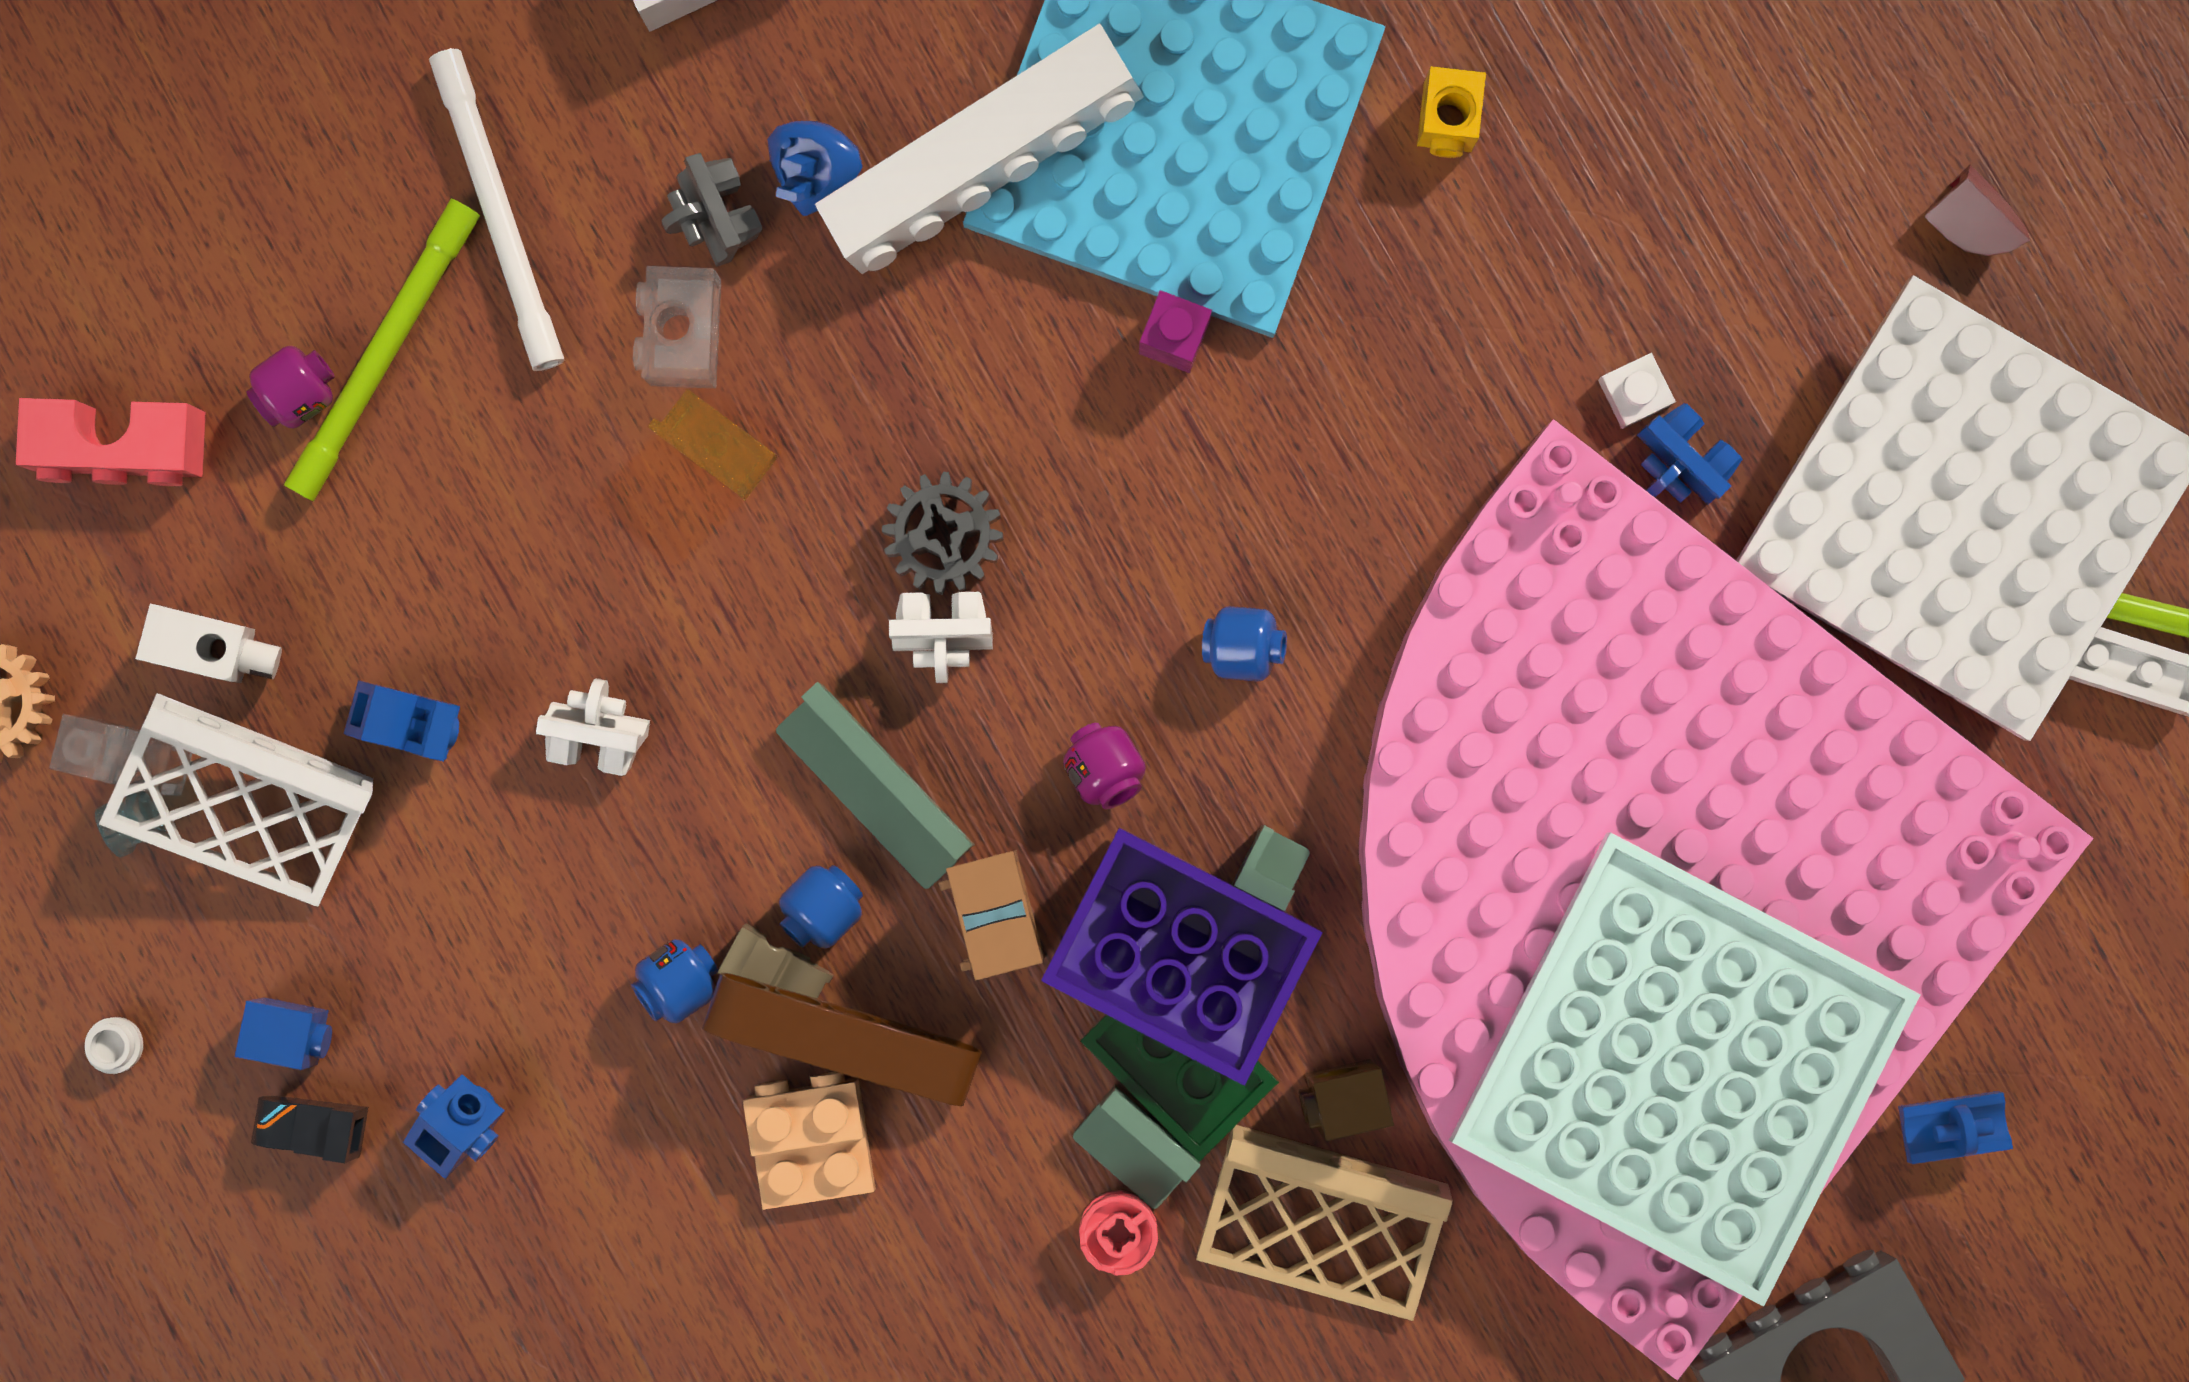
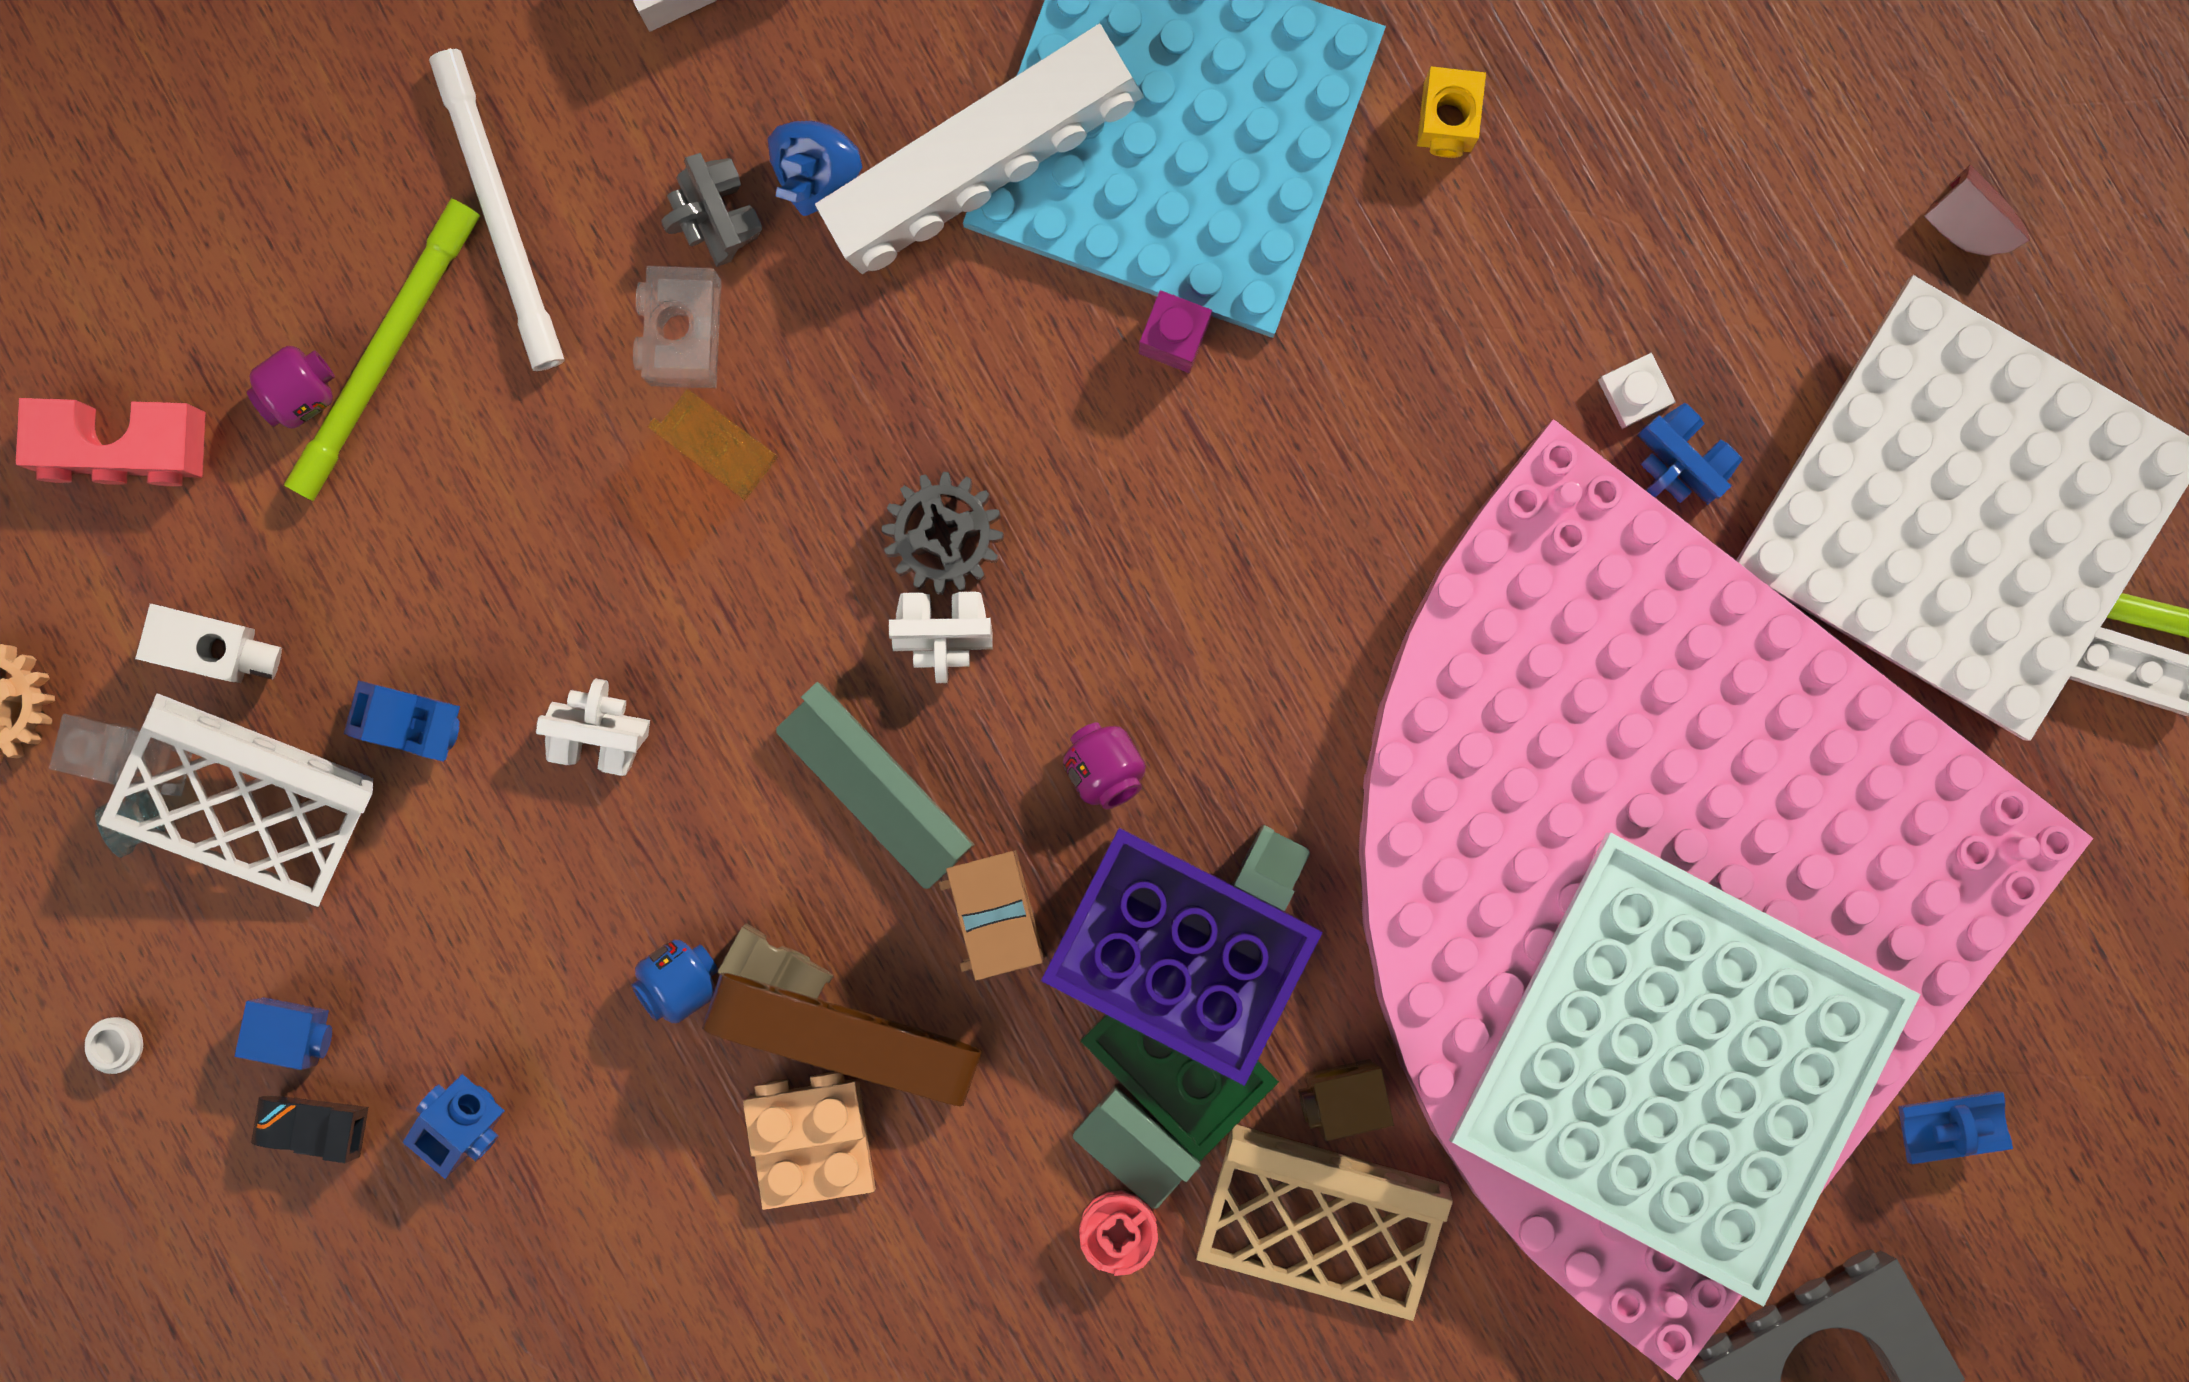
blue head [779,865,863,948] -> none
blue head [1202,606,1287,682] -> none

